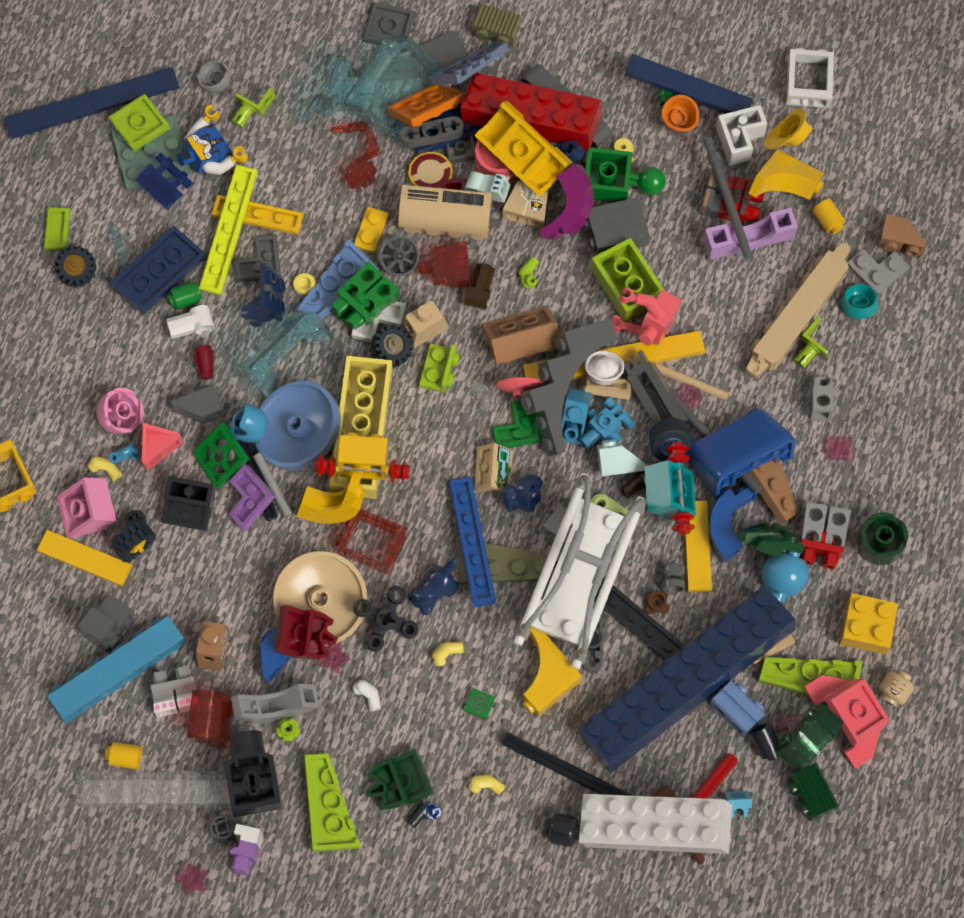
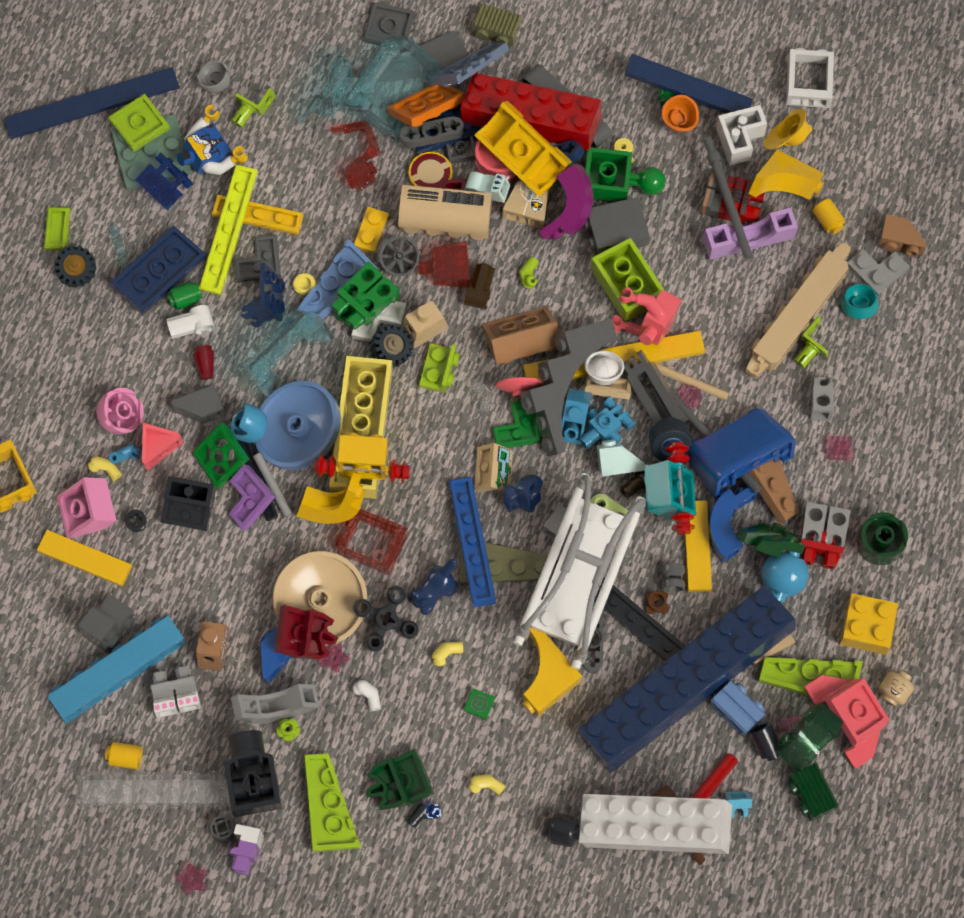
black wheel [111,520,156,562] -> none
clear red brick [187,690,233,748] -> none
black axle [503,733,633,796] -> none

